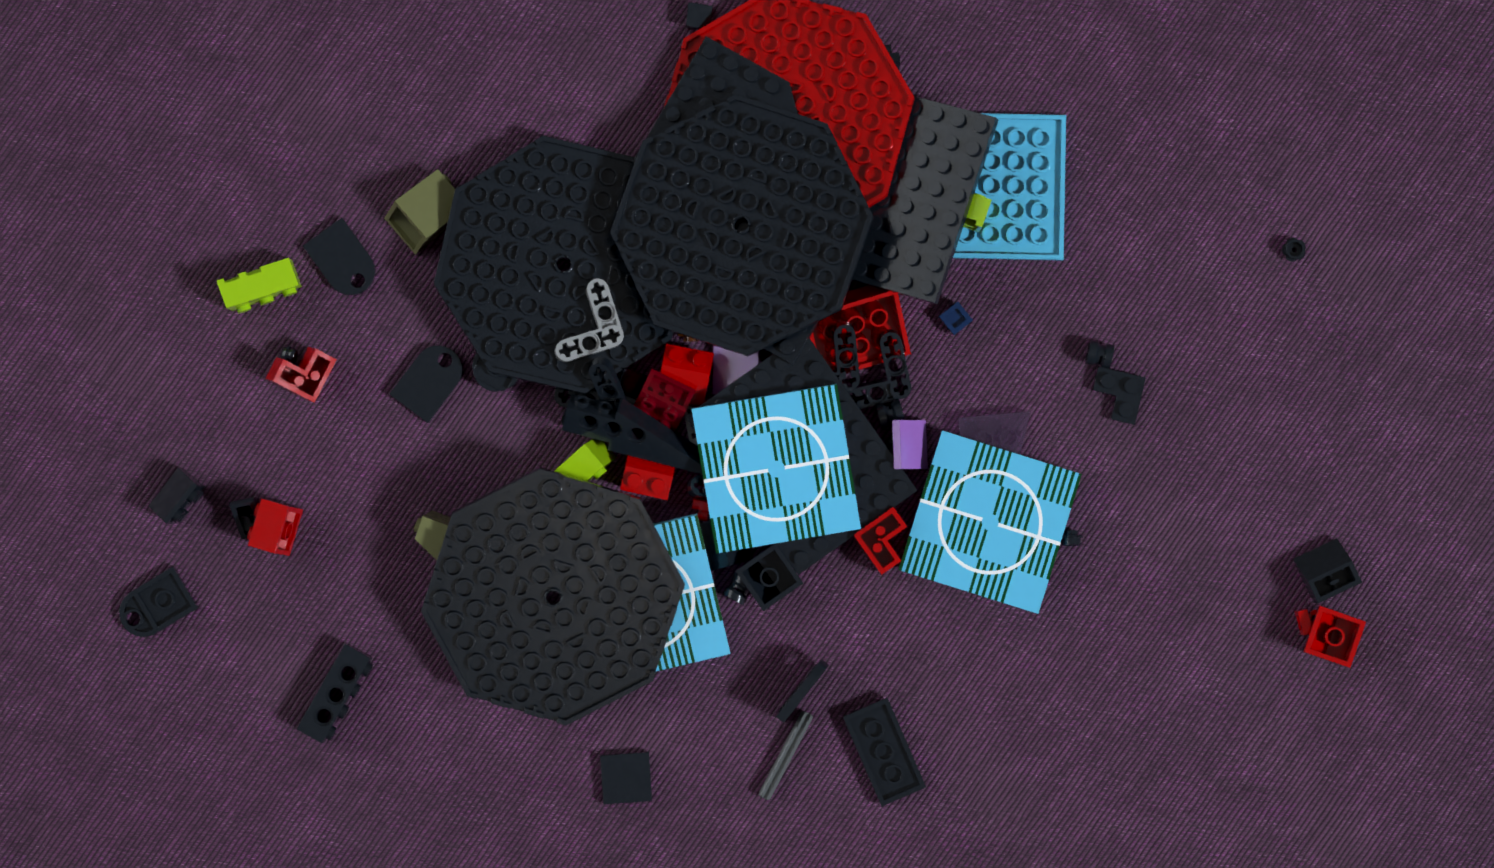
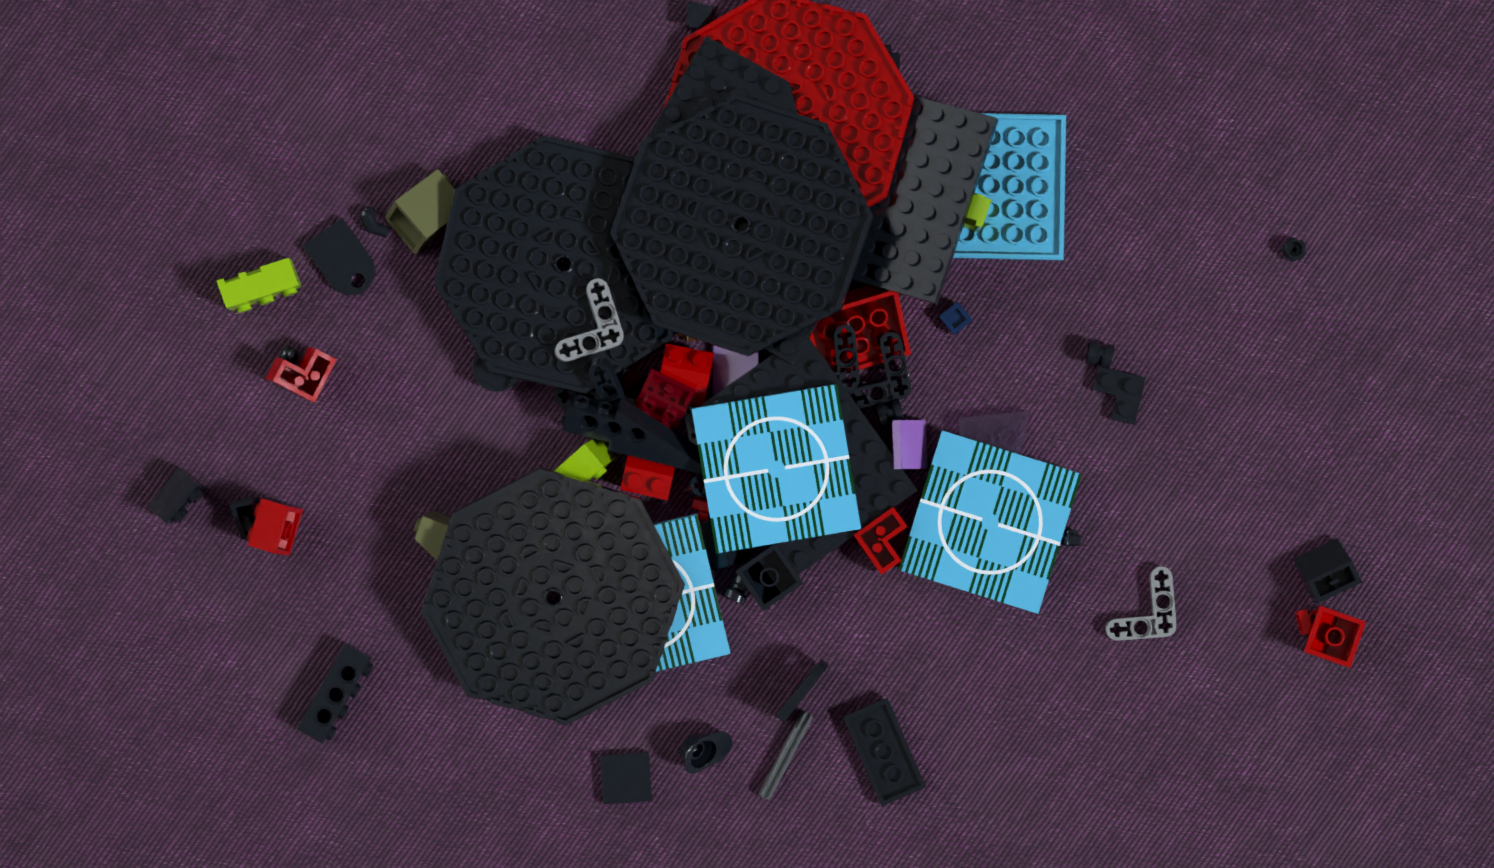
black tile [119,566,199,637] -> none
black tile [390,346,463,423] -> none
none -> black arm [360,206,390,238]
none -> black piece [677,731,732,774]
none -> light grey beam [1105,566,1176,641]

